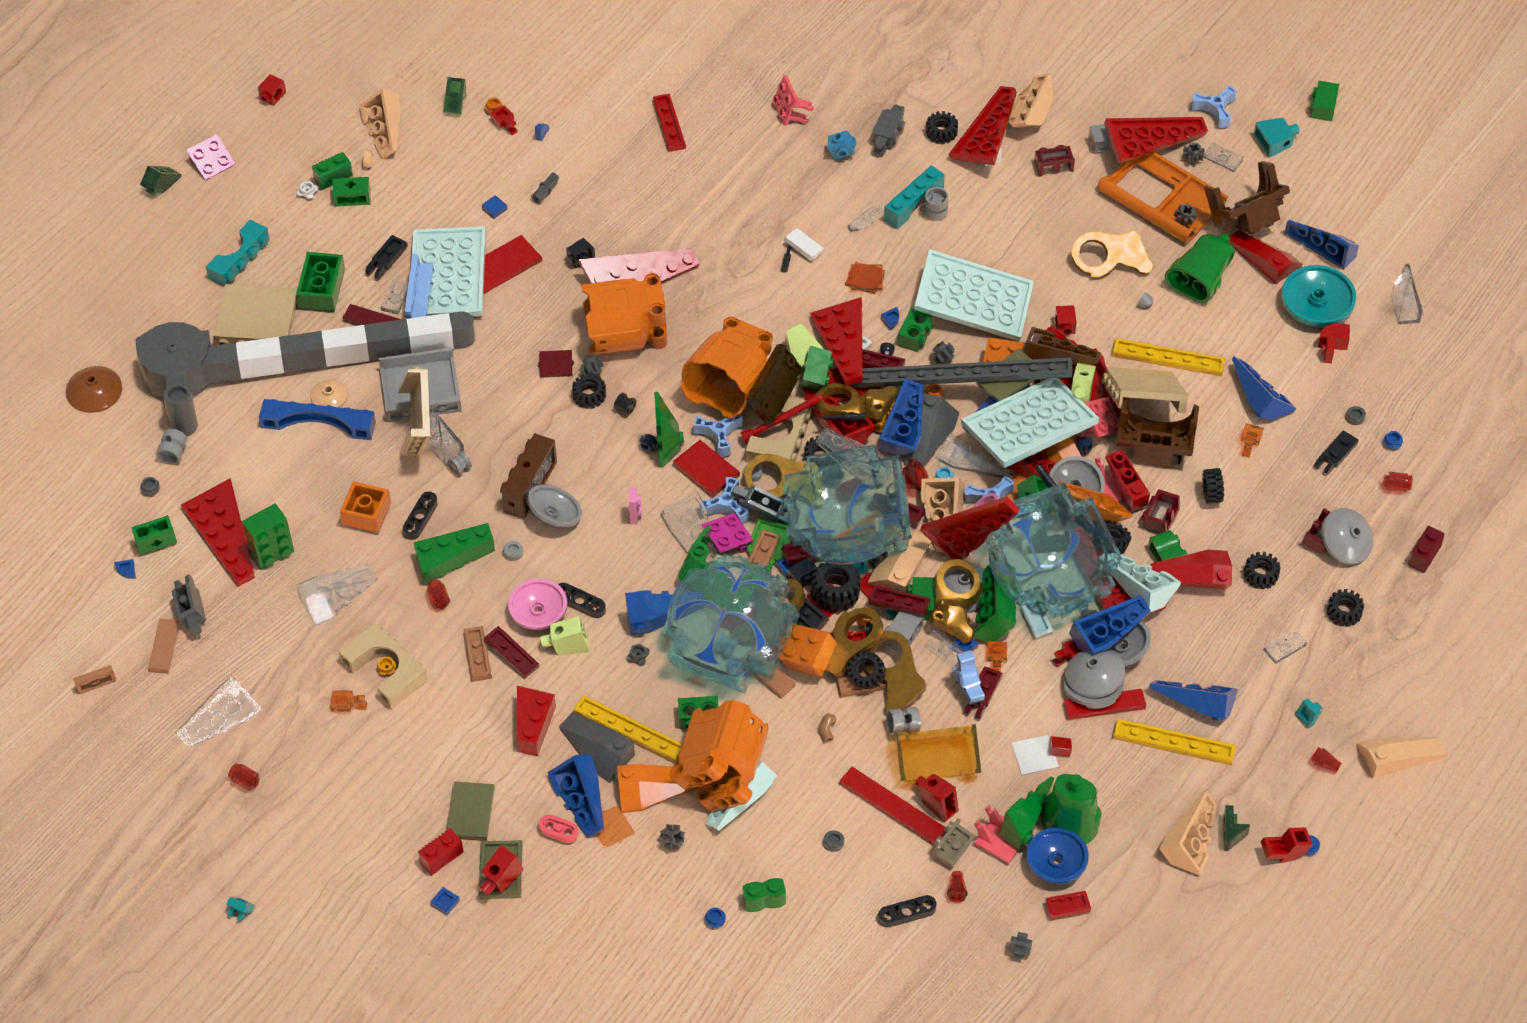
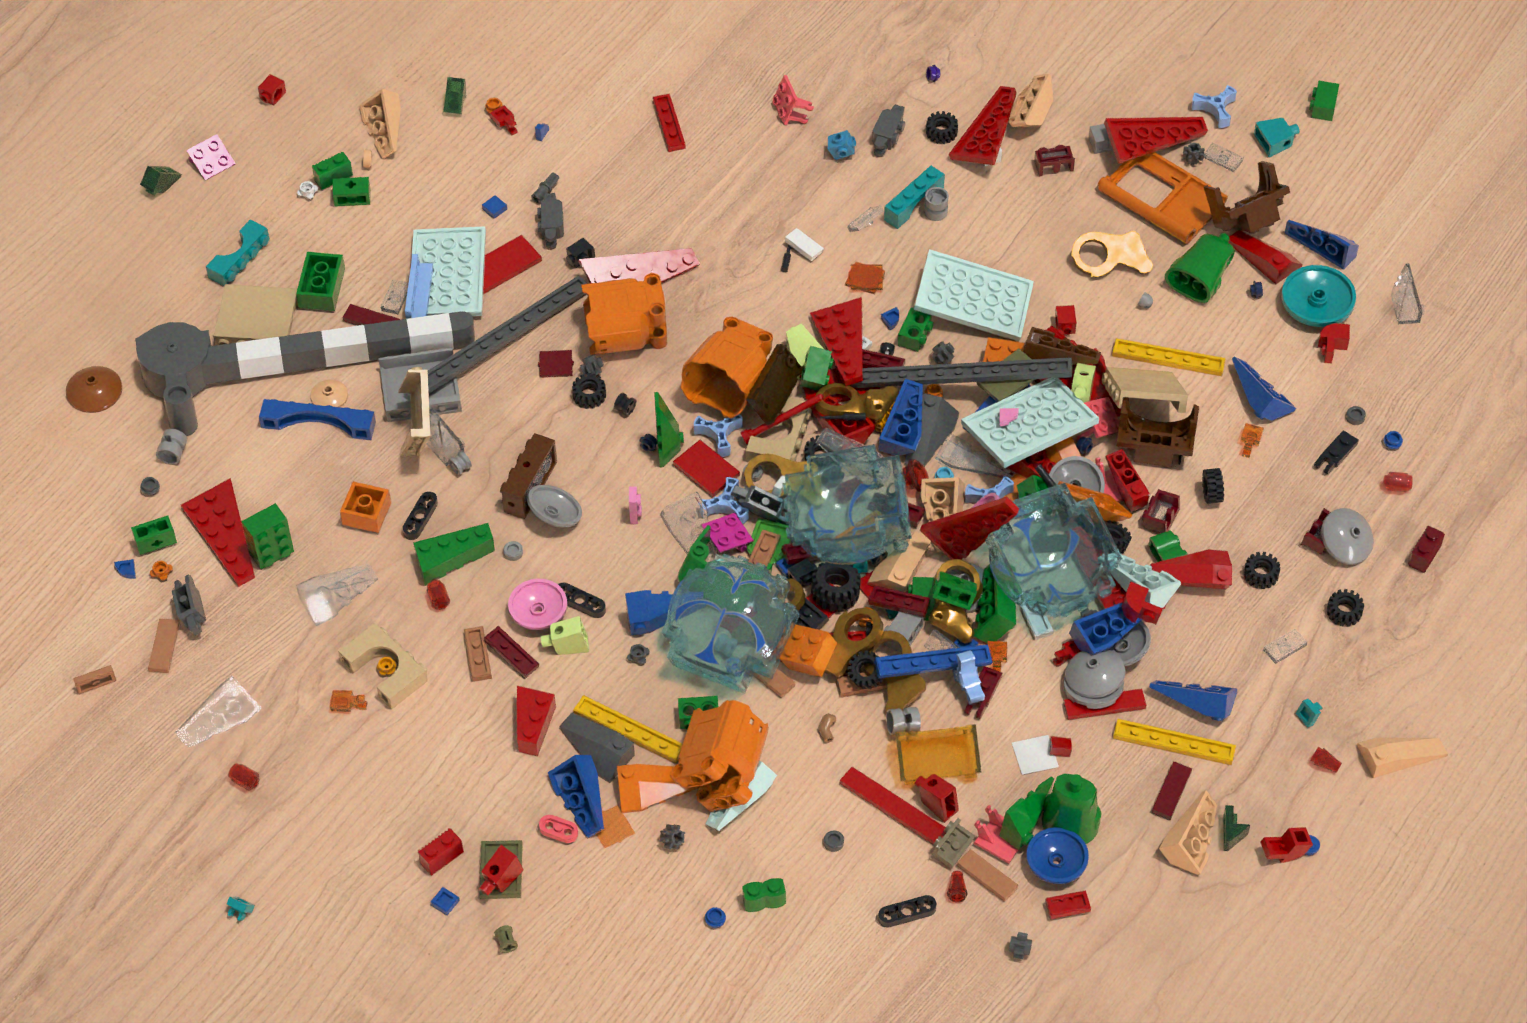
black hinge [365,235,408,279] -> none
olive tile [447,781,495,841] -> none
dark grey gear [1174,203,1198,226] -> none
none -> orange plate [150,561,173,580]
none -> dark grey plate [409,276,588,394]
none -> olive bush [494,925,518,953]
none -> dark grey hinge [537,193,564,249]
none -> white tile [772,475,788,497]
none -> blue tile [874,644,993,678]
none -> dark purple plate [926,65,941,82]
none -> green brick [933,571,977,610]
none -> nougat tile [957,849,1018,902]
none -> bright pink tile [1000,408,1019,426]
none -> red brick [1122,582,1163,625]
none -> dark red tile [1152,761,1192,820]
none -> dark blue plate [1250,281,1263,299]

